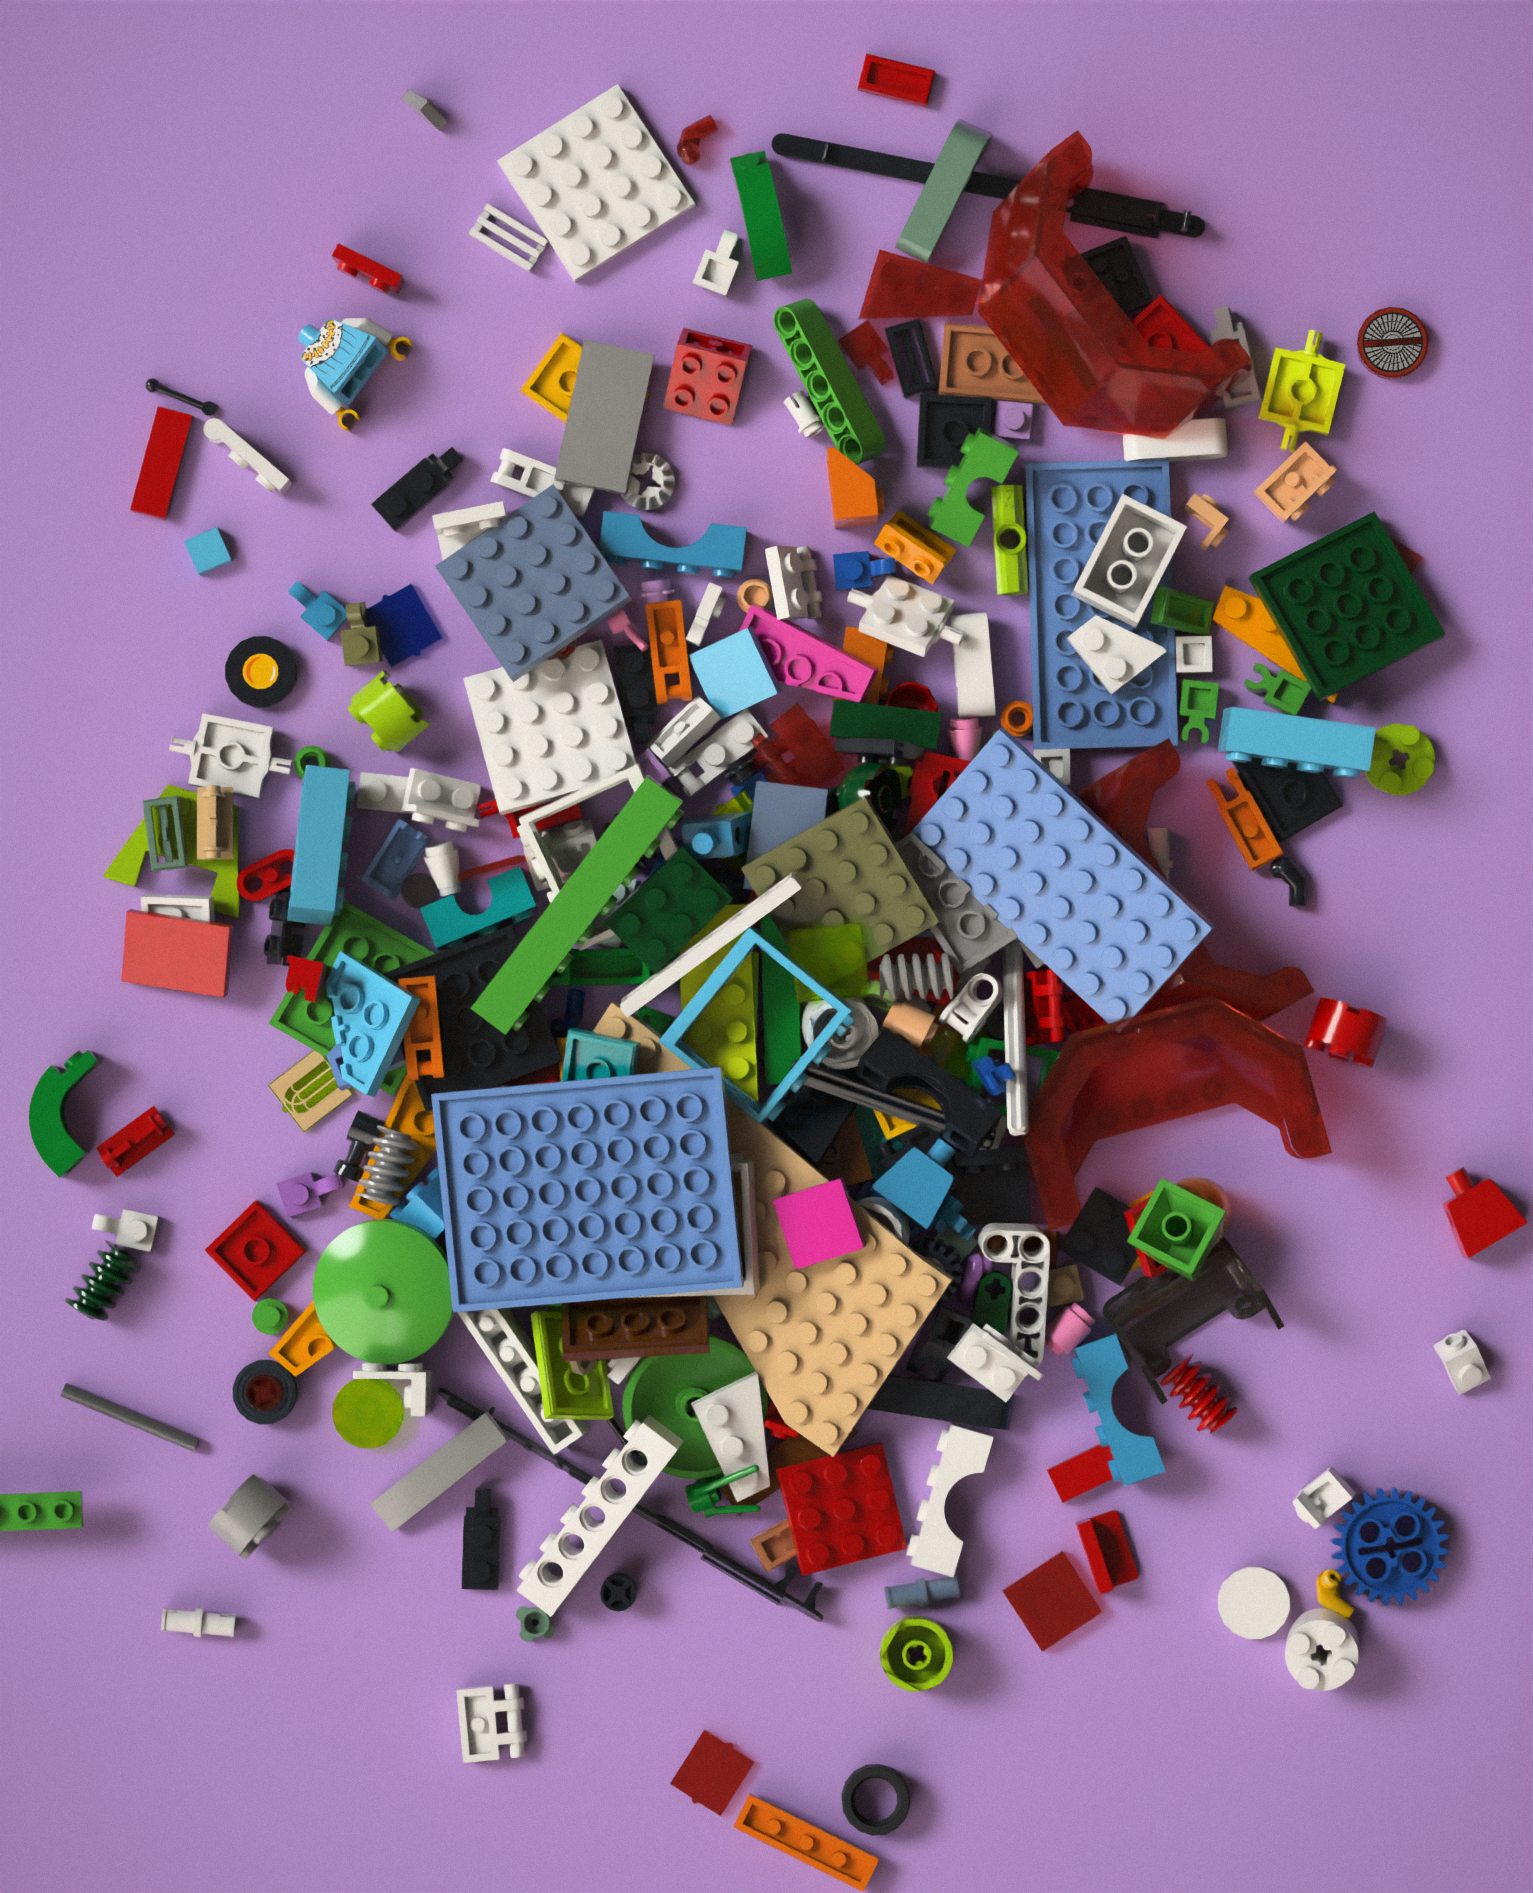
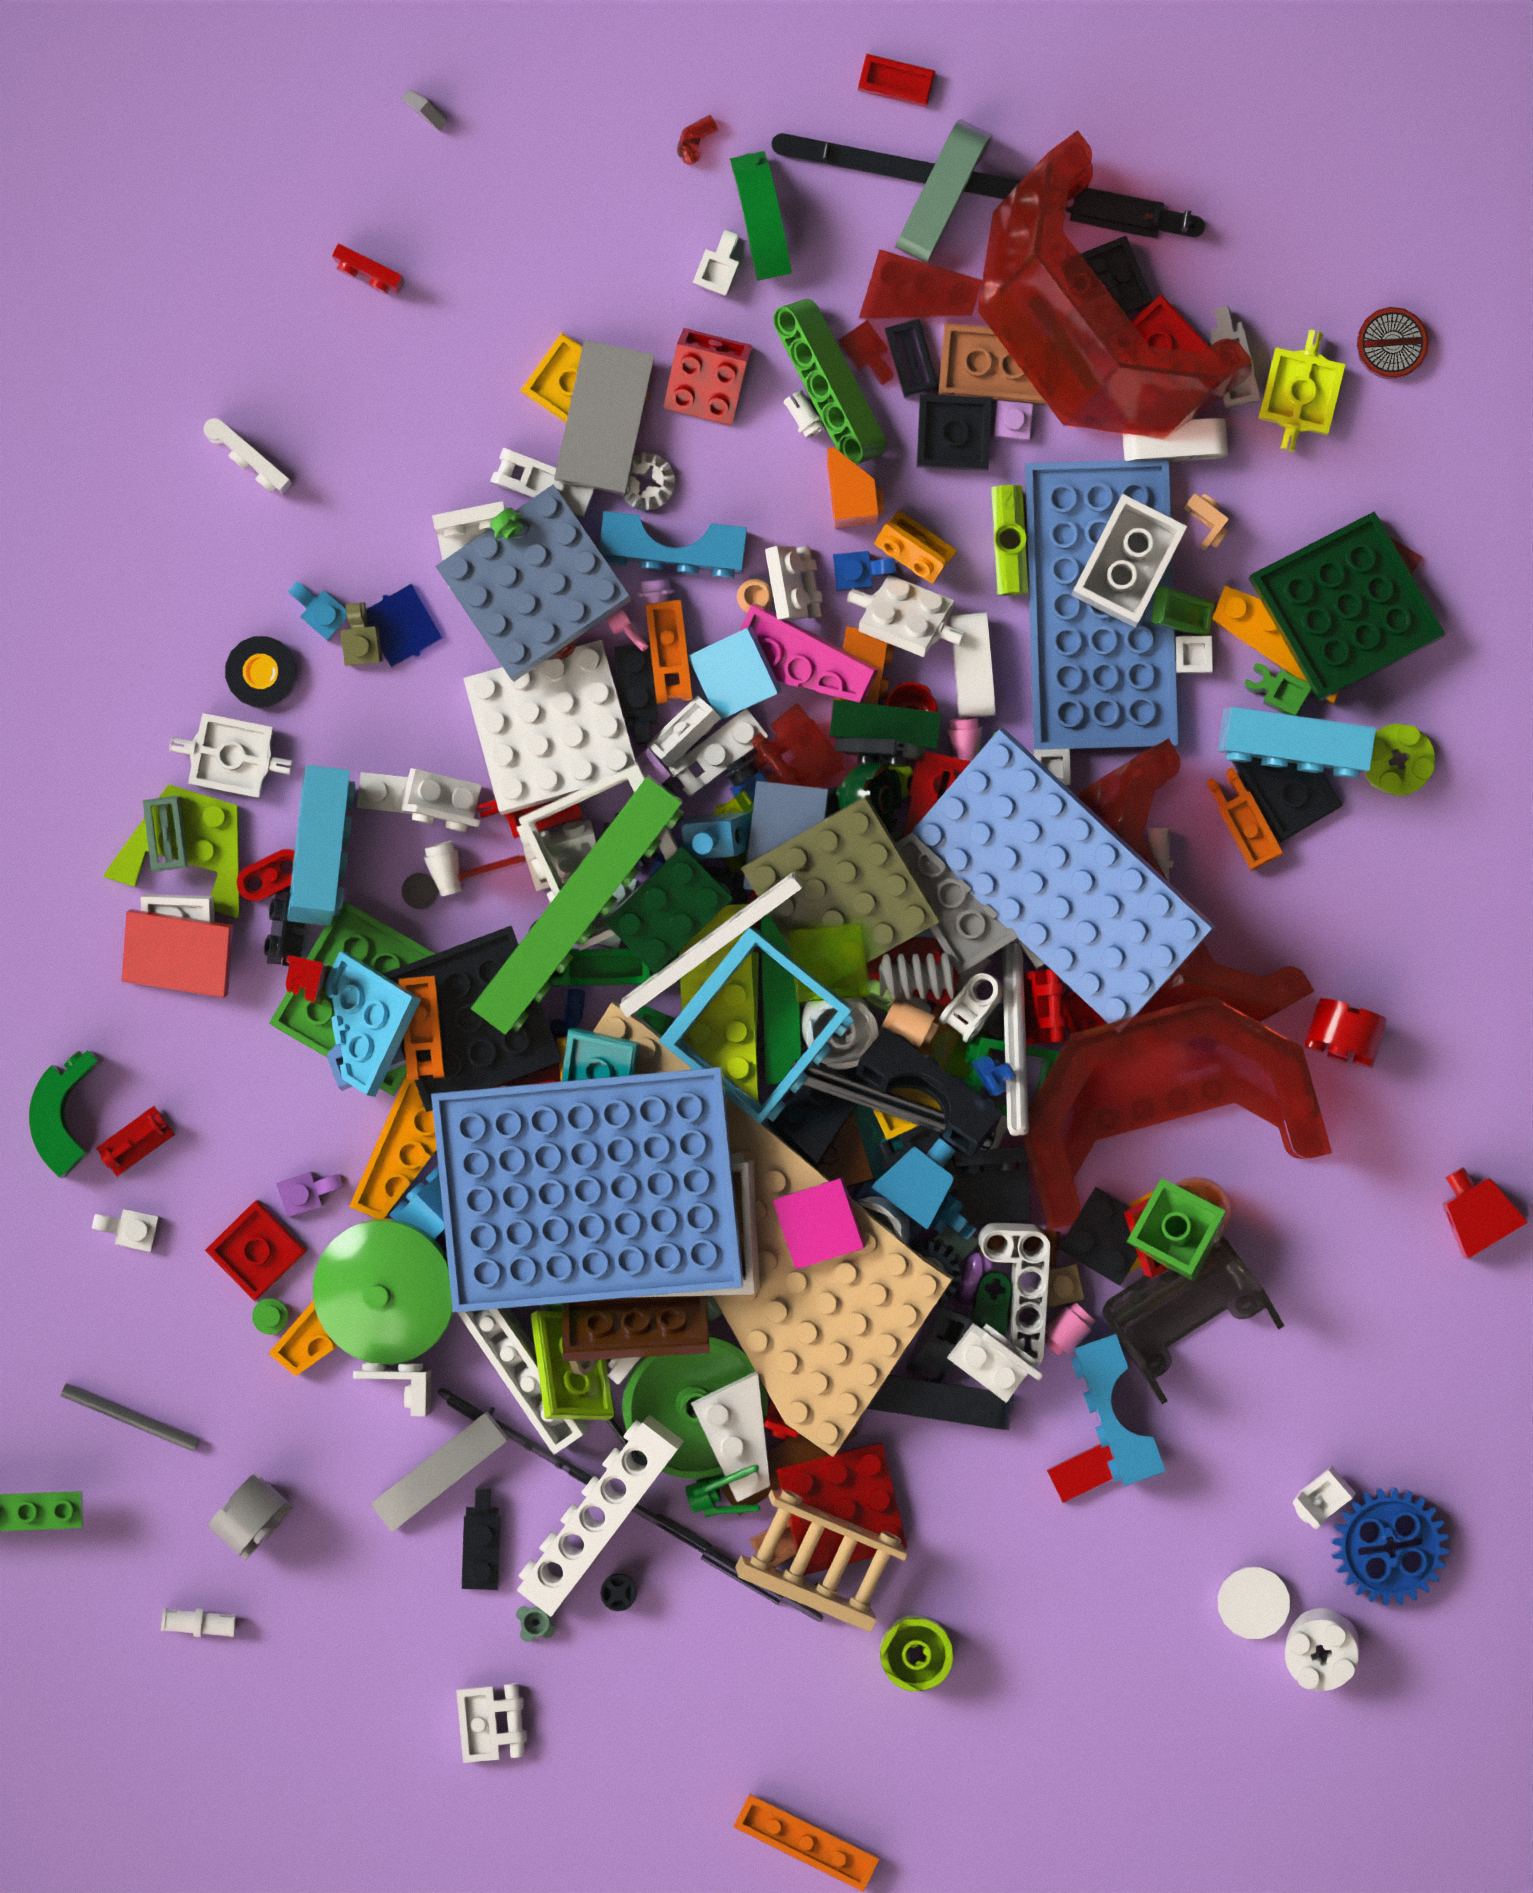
dark green piece [65,1240,141,1321] -> none
red tile [130,406,194,520] -> none
black hinge [145,378,216,416] -> none
medium azure tile [184,527,232,575] -> none
tan hinge [197,785,233,859] -> none
black wheel [232,1360,298,1425] -> none
piece [268,1050,354,1133] -> none
bright green plate [294,746,330,779] -> none
torso [298,318,412,431] -> none
clear neon green tile [332,1379,404,1449] -> none
black leg [333,1110,385,1182] -> none
lime brick [347,670,431,753] -> none
light grey piece [355,1125,419,1205] -> none
medium blue hinge [361,819,432,901] -> none
black hinge [371,447,463,532] -> none
teal arch [420,866,538,950] -> none
white tile [468,203,549,273] -> none
white plate [497,84,695,282] -> none
clear red piece [670,1729,754,1816] -> none
white plate [686,582,727,647] -> none
black tyre [841,1764,910,1836] -> none
sand blue pin [884,1575,960,1610] -> none
white arch [906,1424,994,1577] -> none
bright green arch [927,427,1019,547] -> none
orange plate [1000,701,1033,737] -> none
clear red tile [1002,1551,1102,1652] -> none
white wing [1067,615,1167,695] -> none
red panel [1075,1510,1139,1594] -> none
red piece [1160,1353,1239,1434] -> none
bright green plate [1178,679,1219,744] -> none
light nougat bracket [1253,442,1338,523] -> none
black arm [1270,857,1307,906] -> none
yellow arm [1316,1569,1355,1619] -> none
white bracket [1433,1330,1491,1395] -> none
none -> bright green plate [490,507,523,540]
none -> tan fence [735,1489,907,1632]

